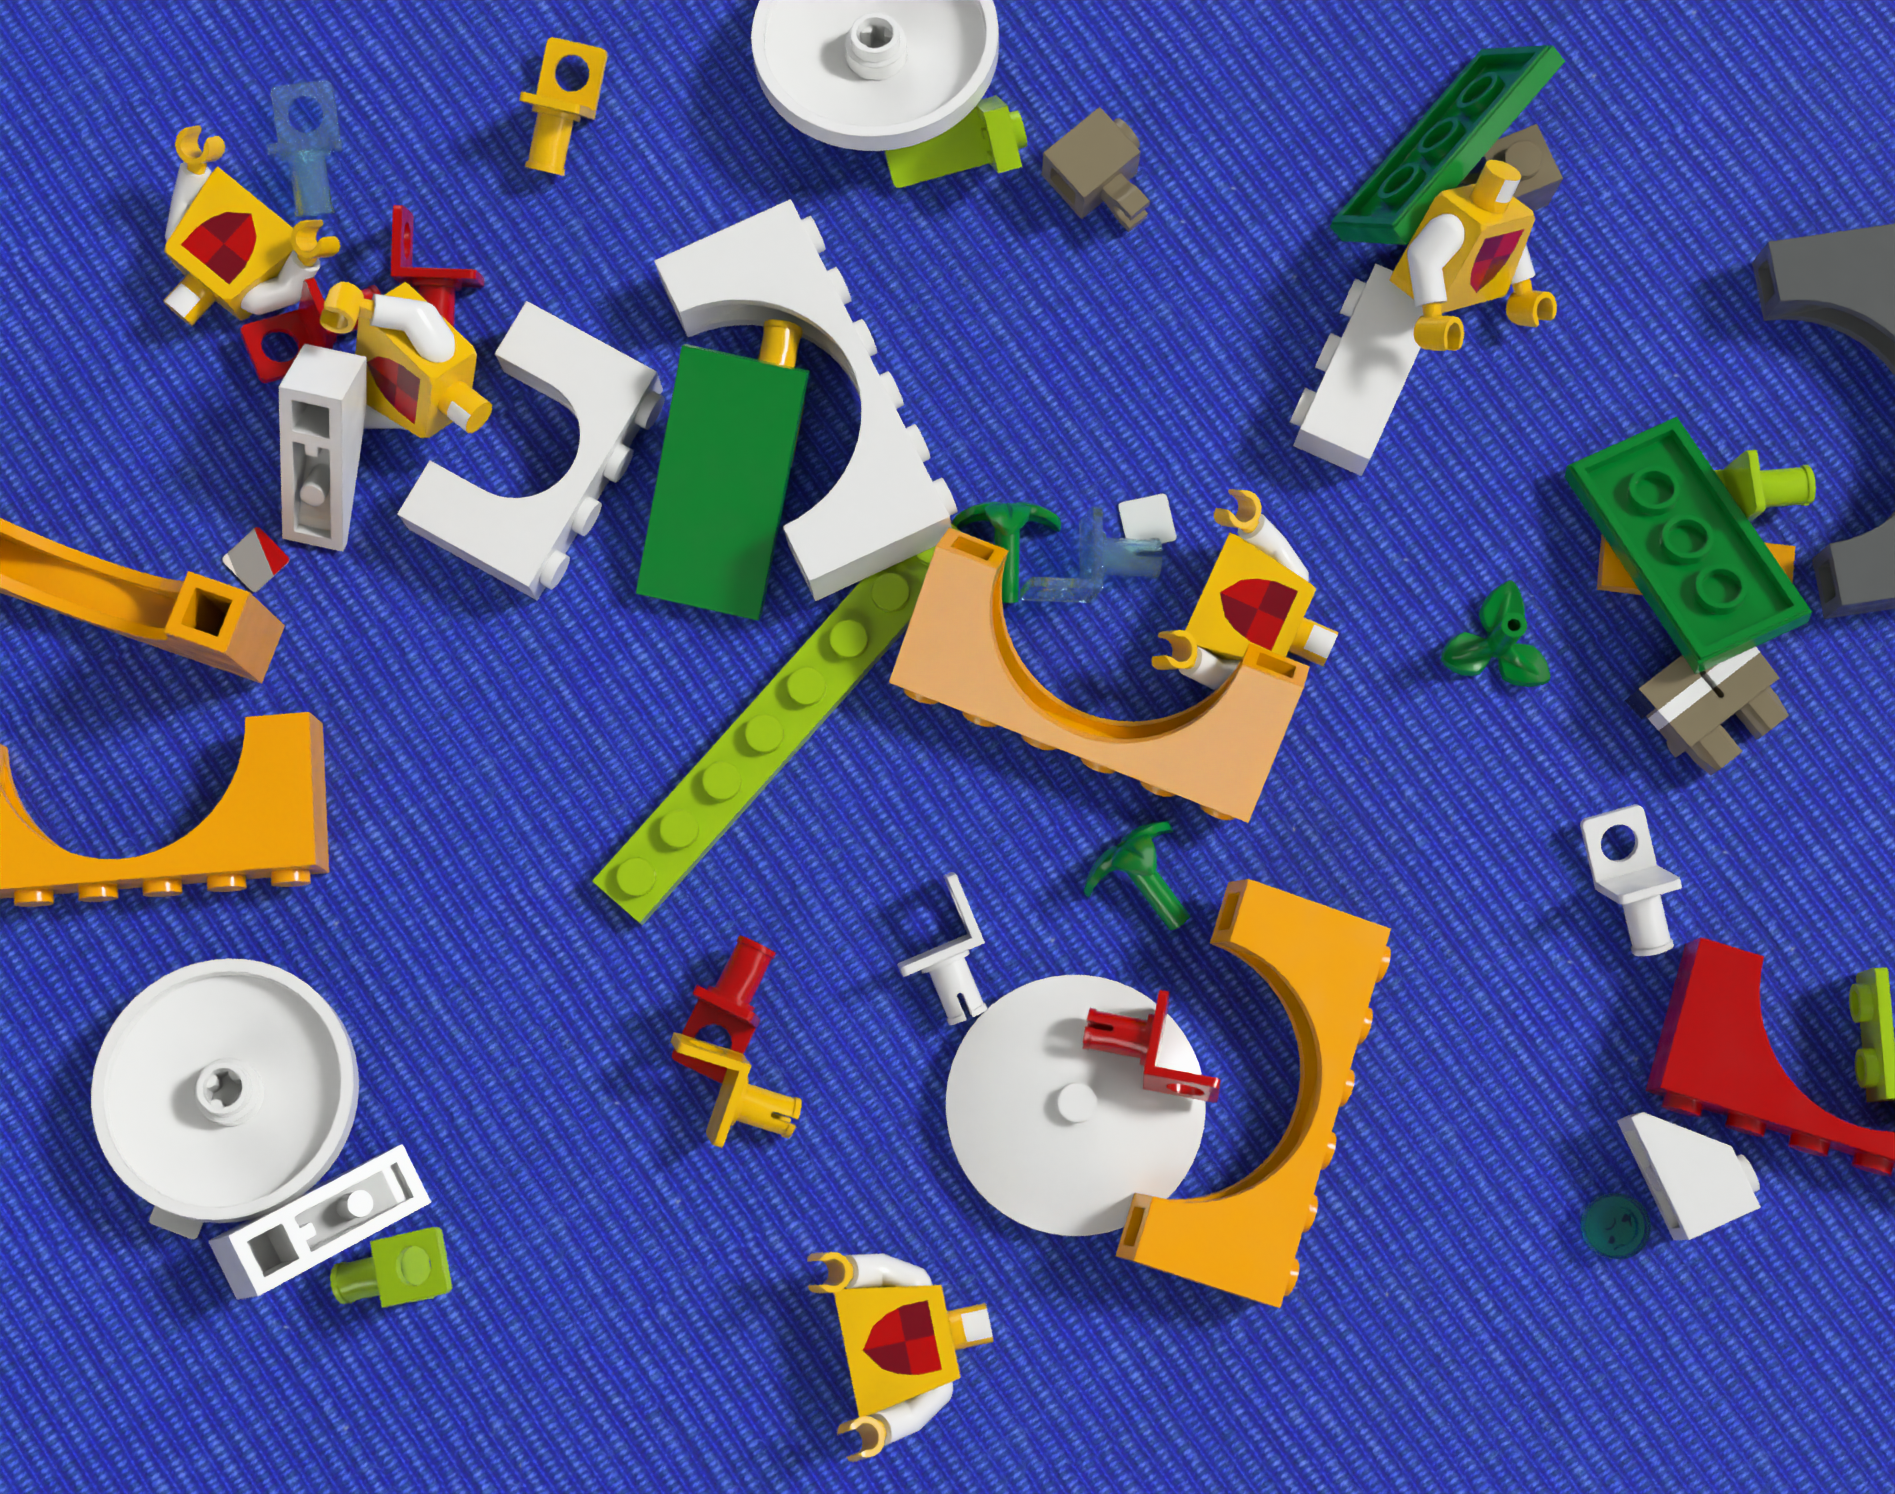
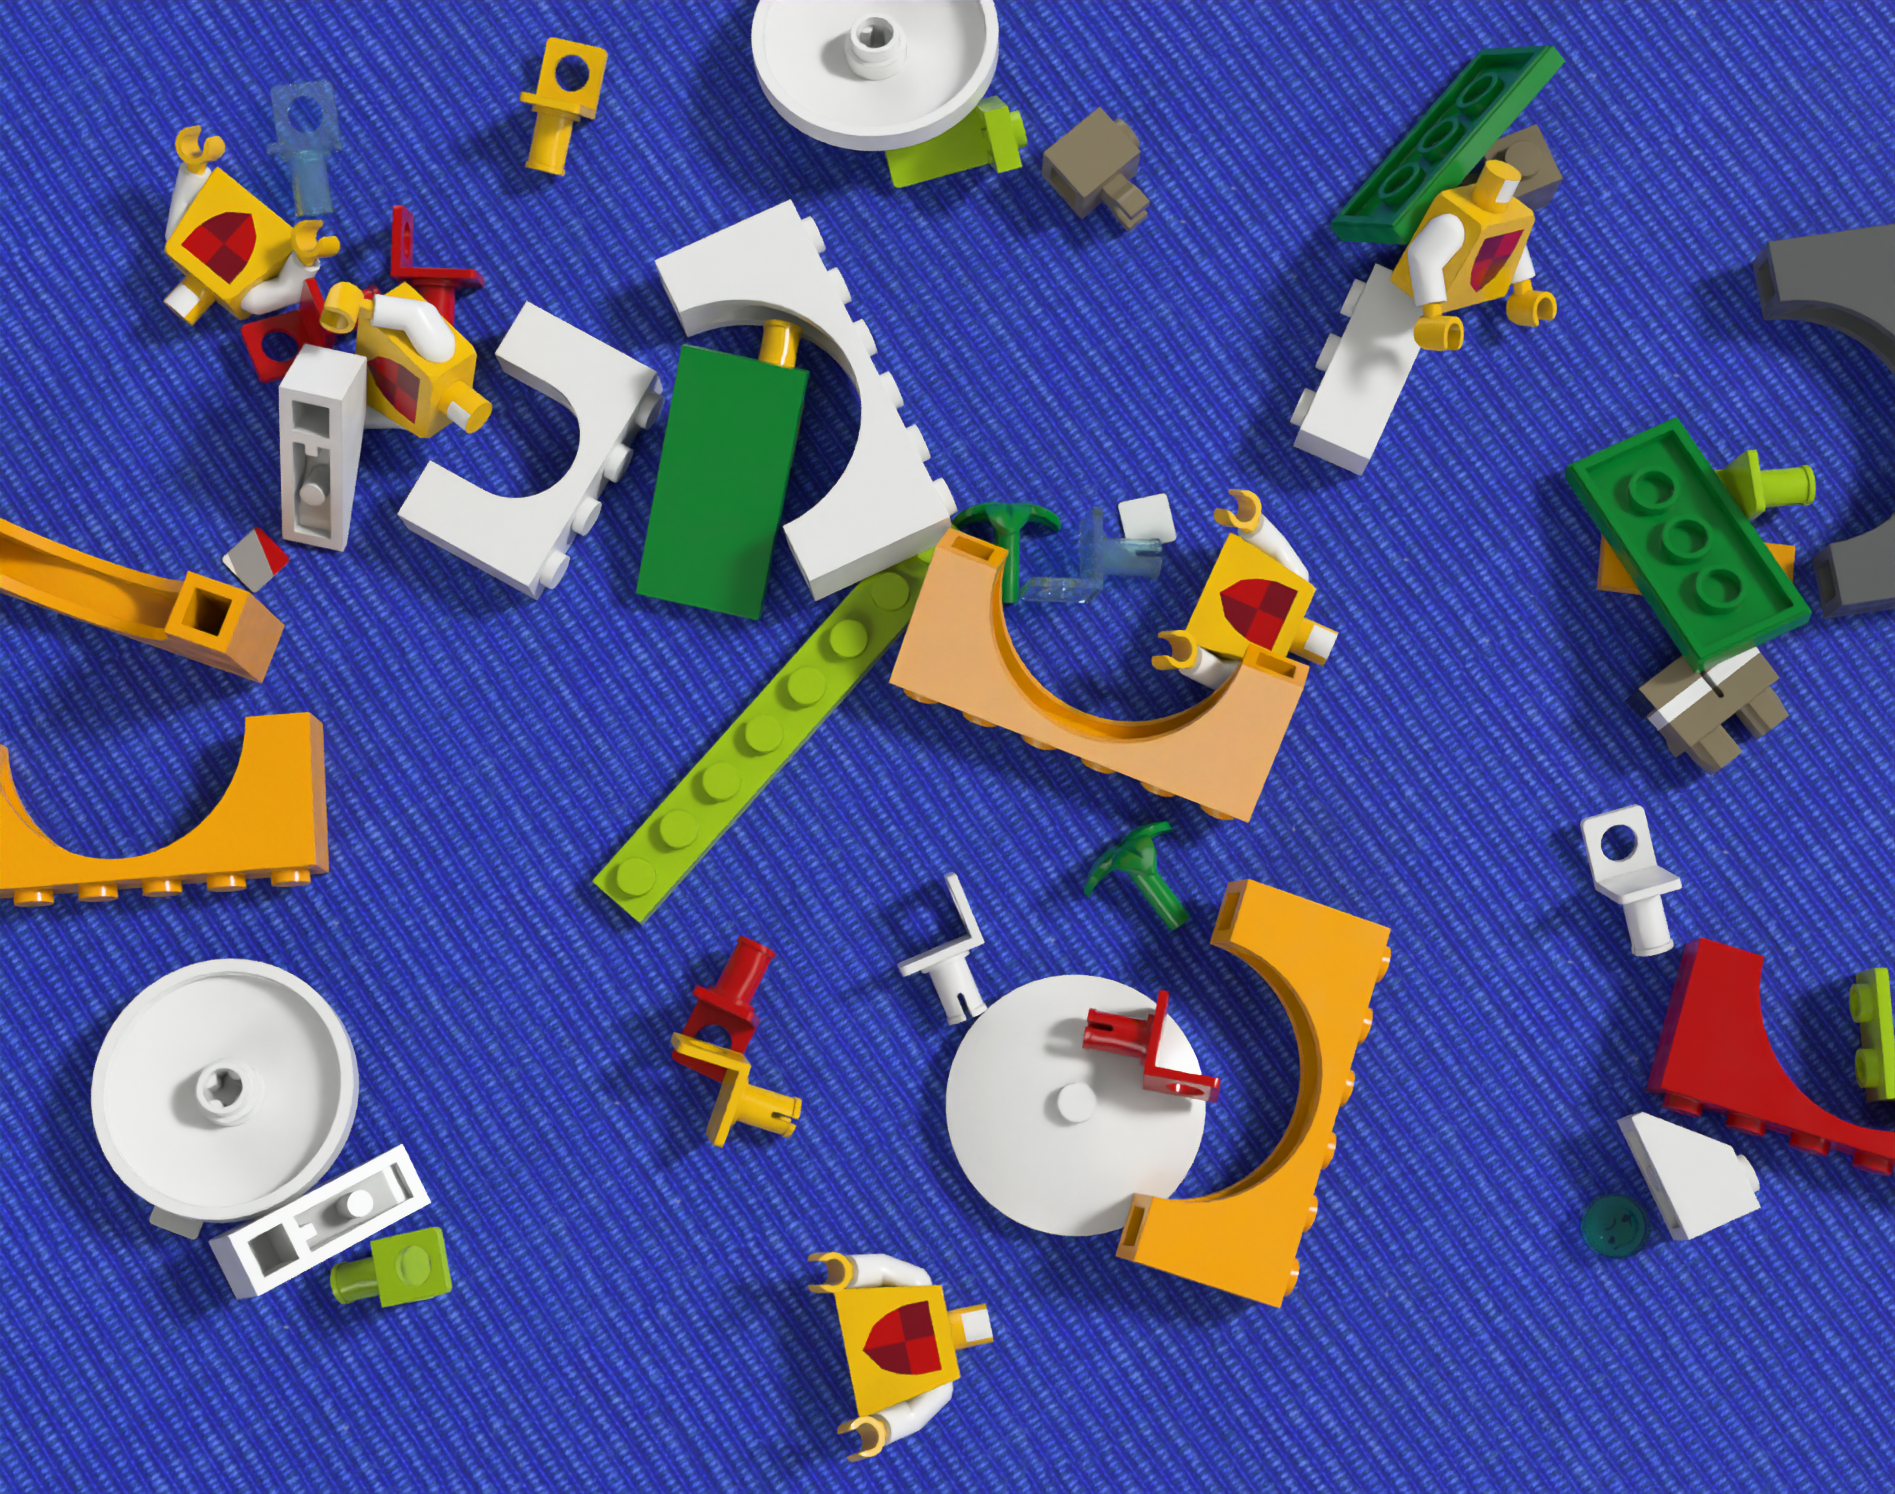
green plant [1441,580,1551,687] -> none

